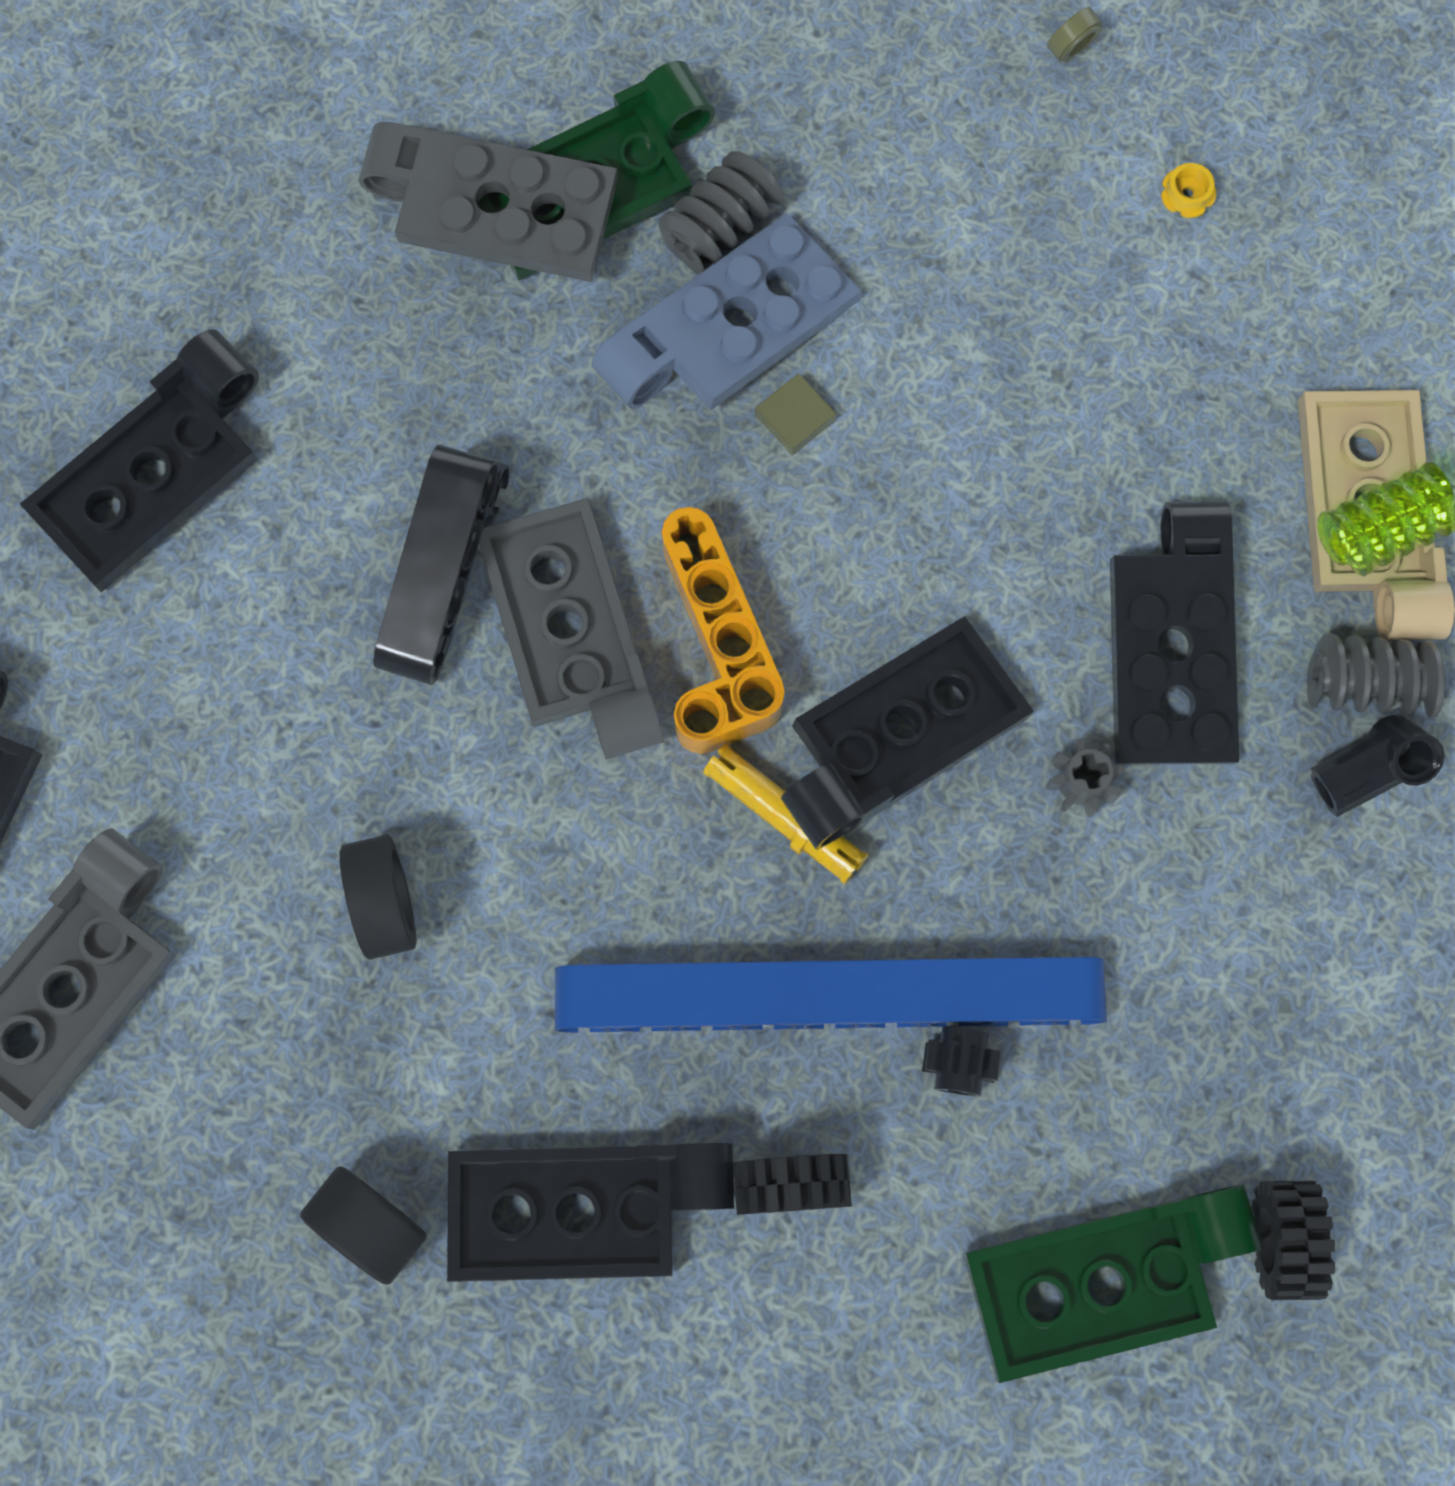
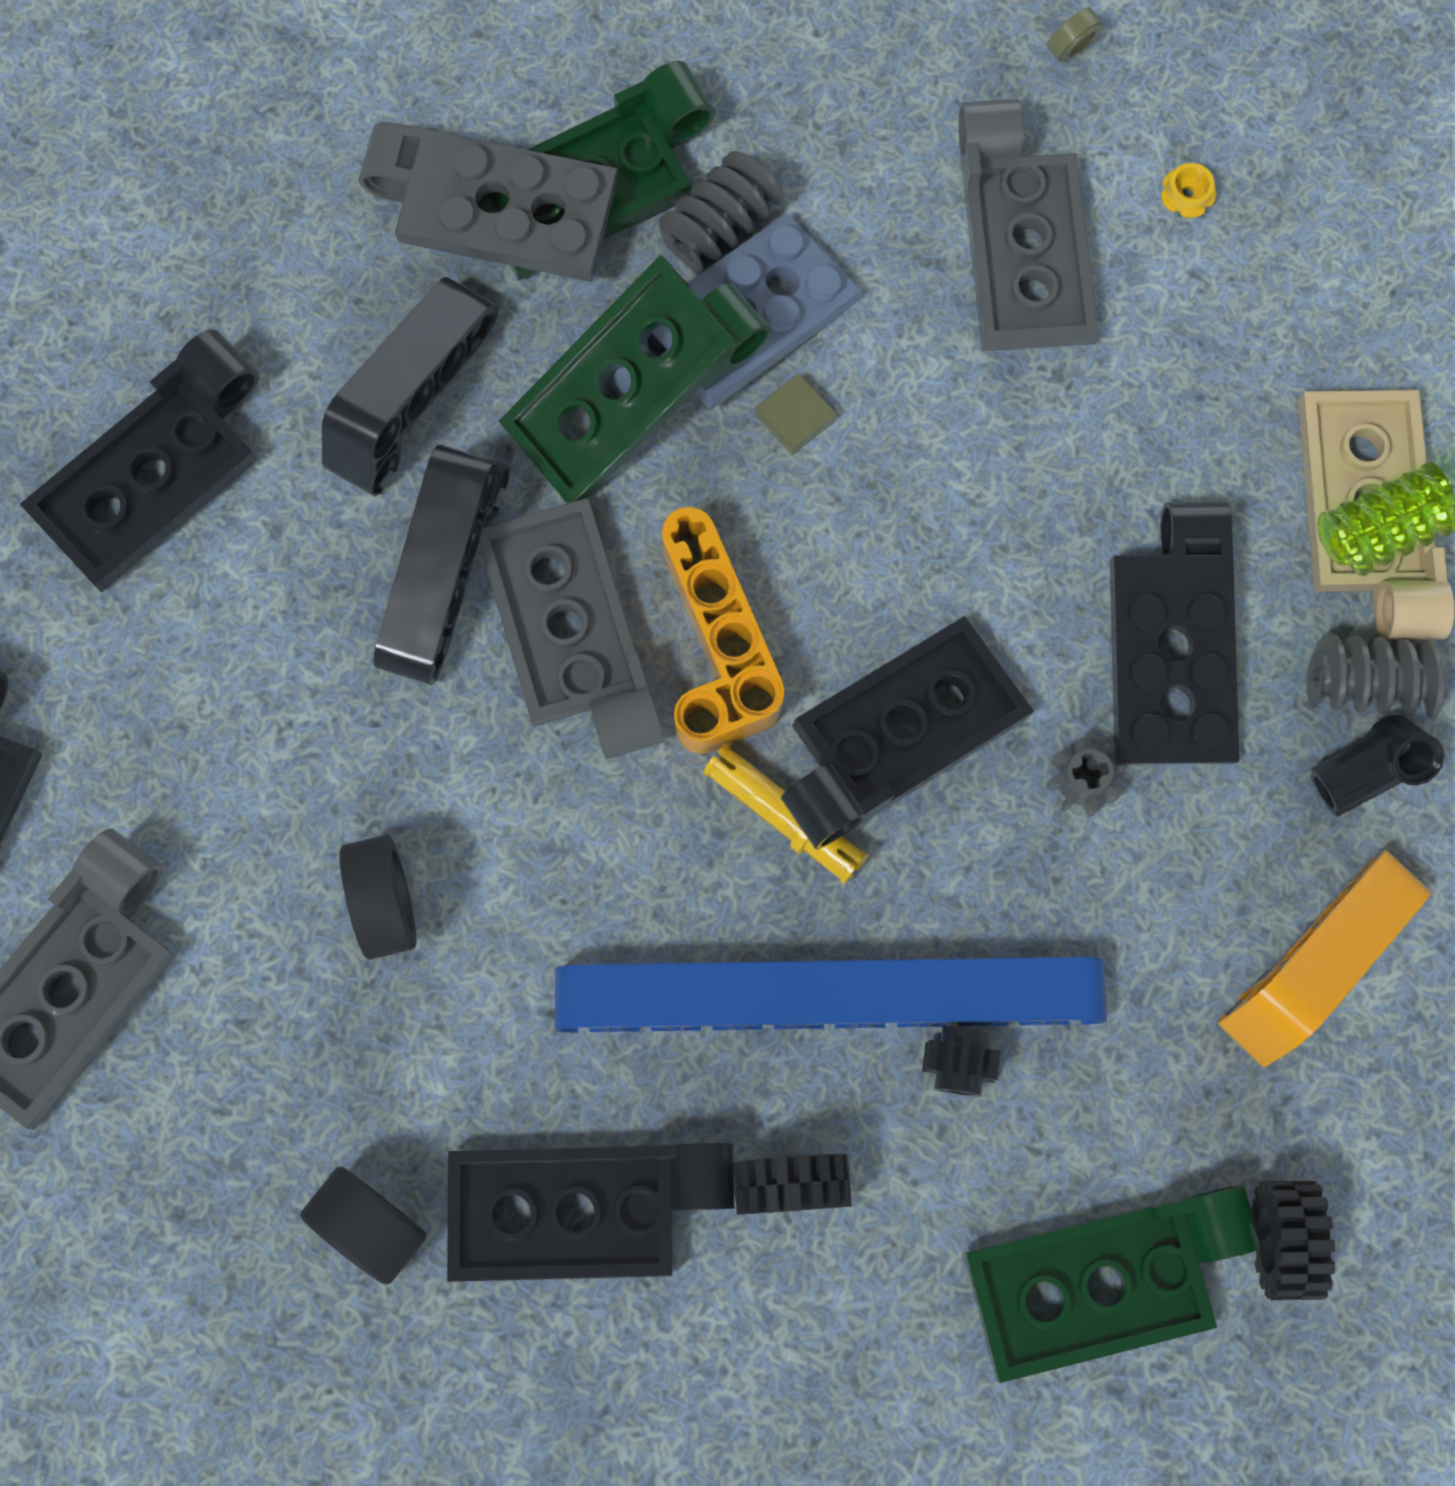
none -> black beam [322,277,498,497]
none -> dark green hinge [499,255,771,504]
none -> dark grey hinge [958,99,1099,351]
none -> light orange beam [1217,849,1432,1068]

